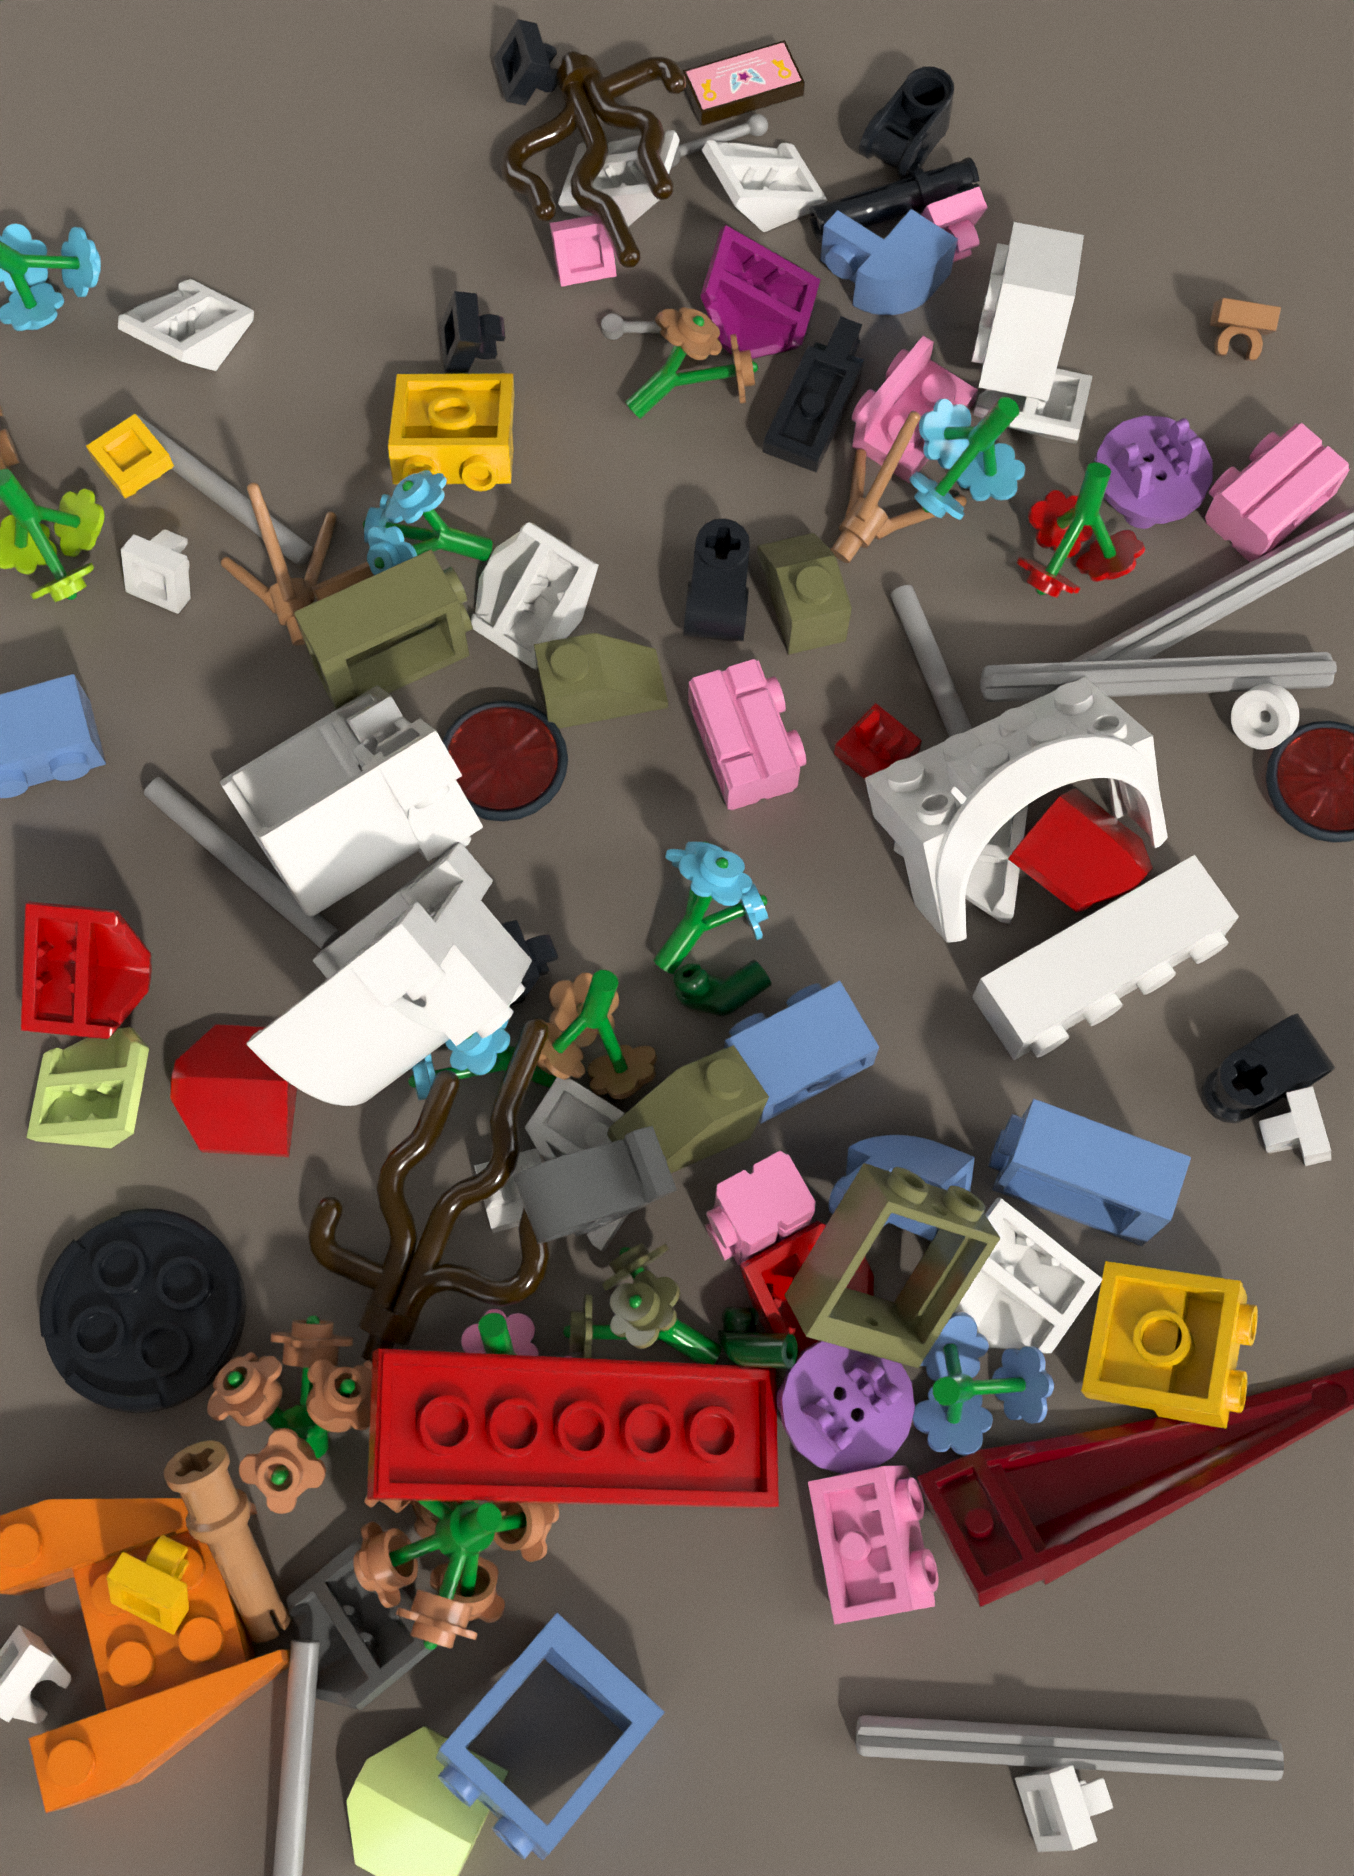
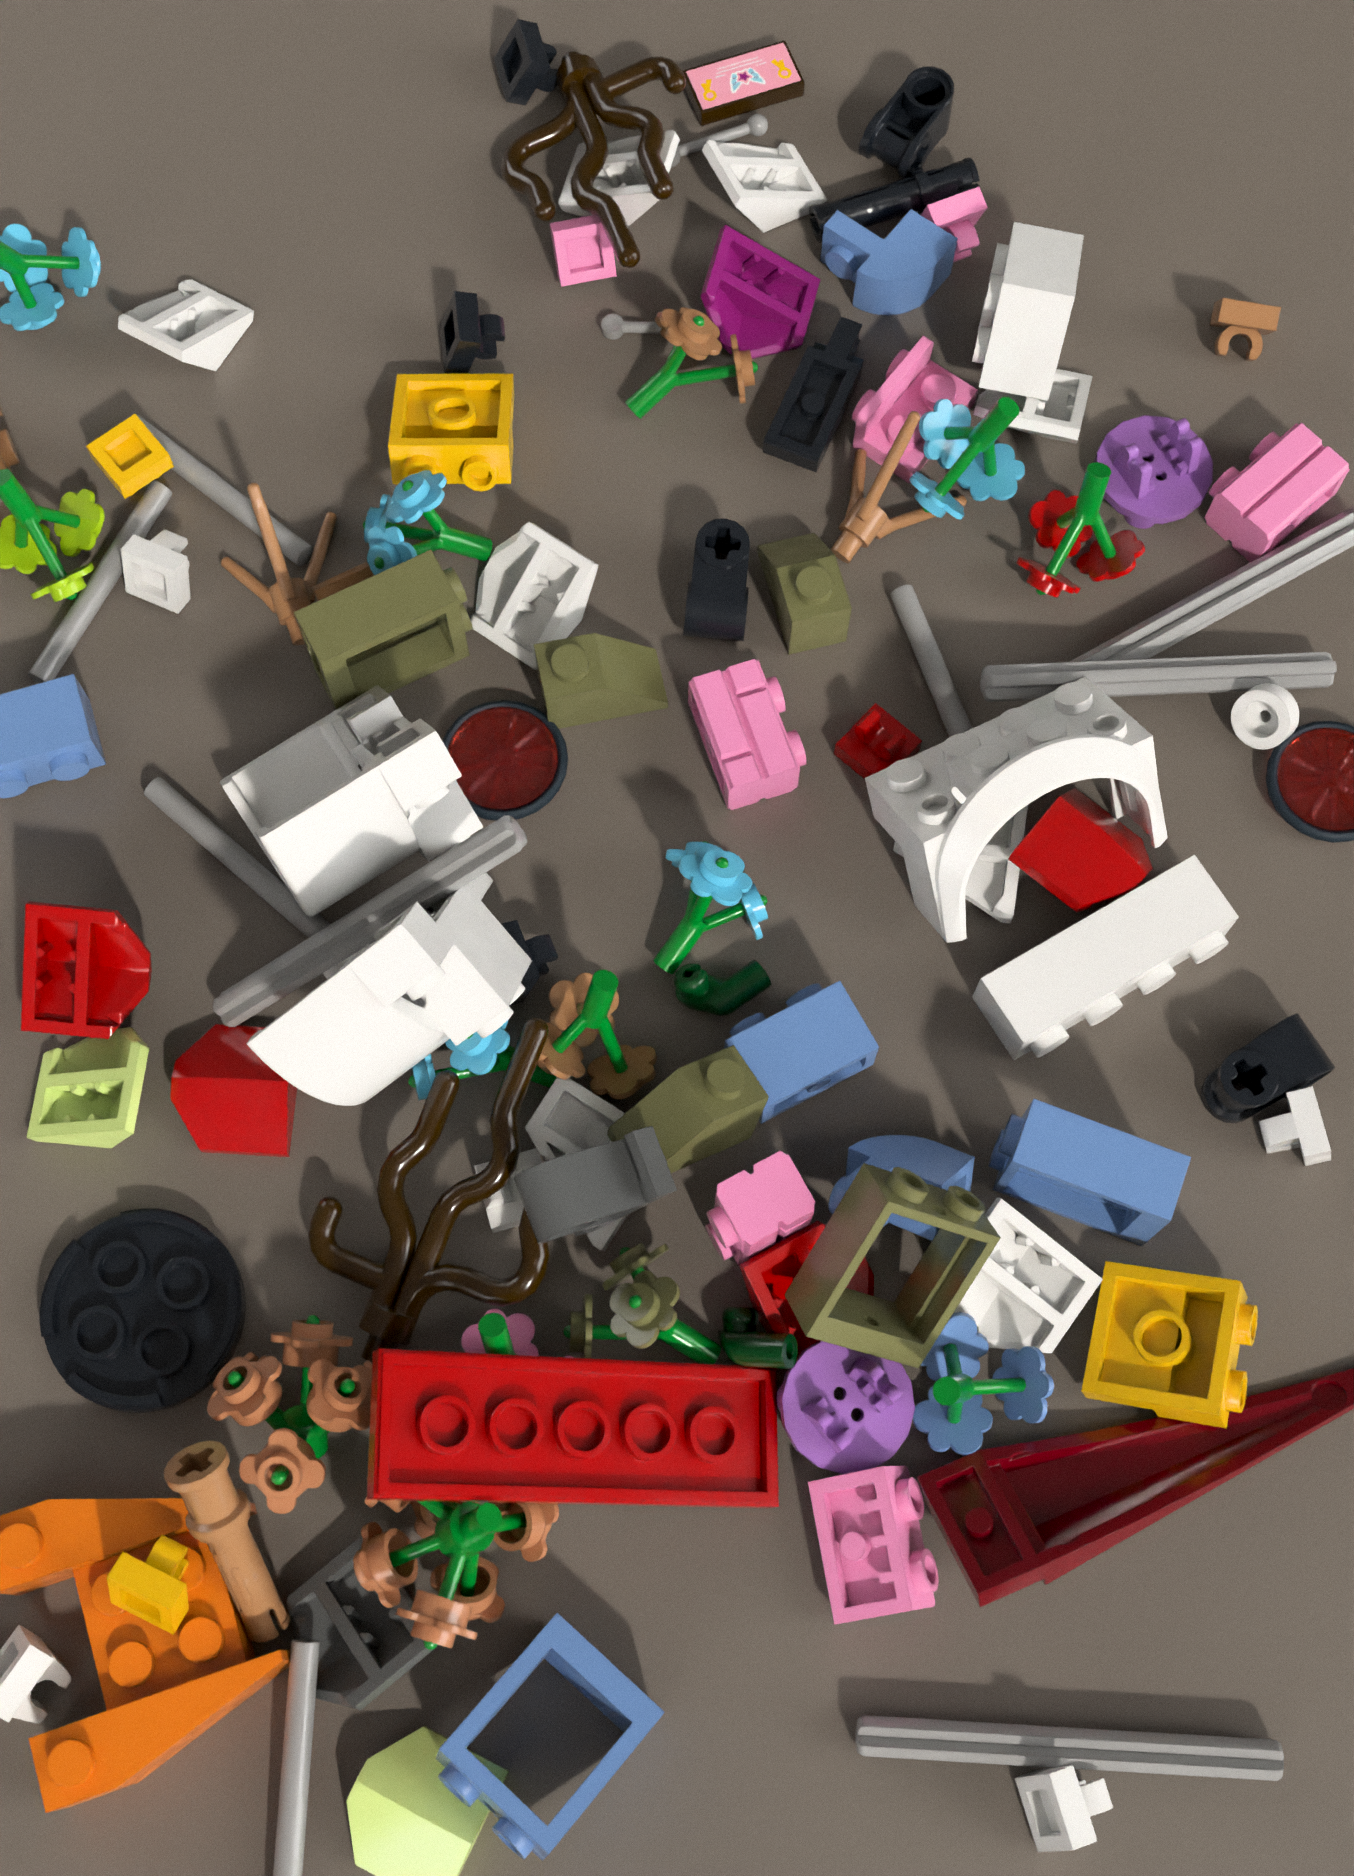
none -> light grey bar [28,481,173,684]
none -> light grey axle [213,815,527,1027]

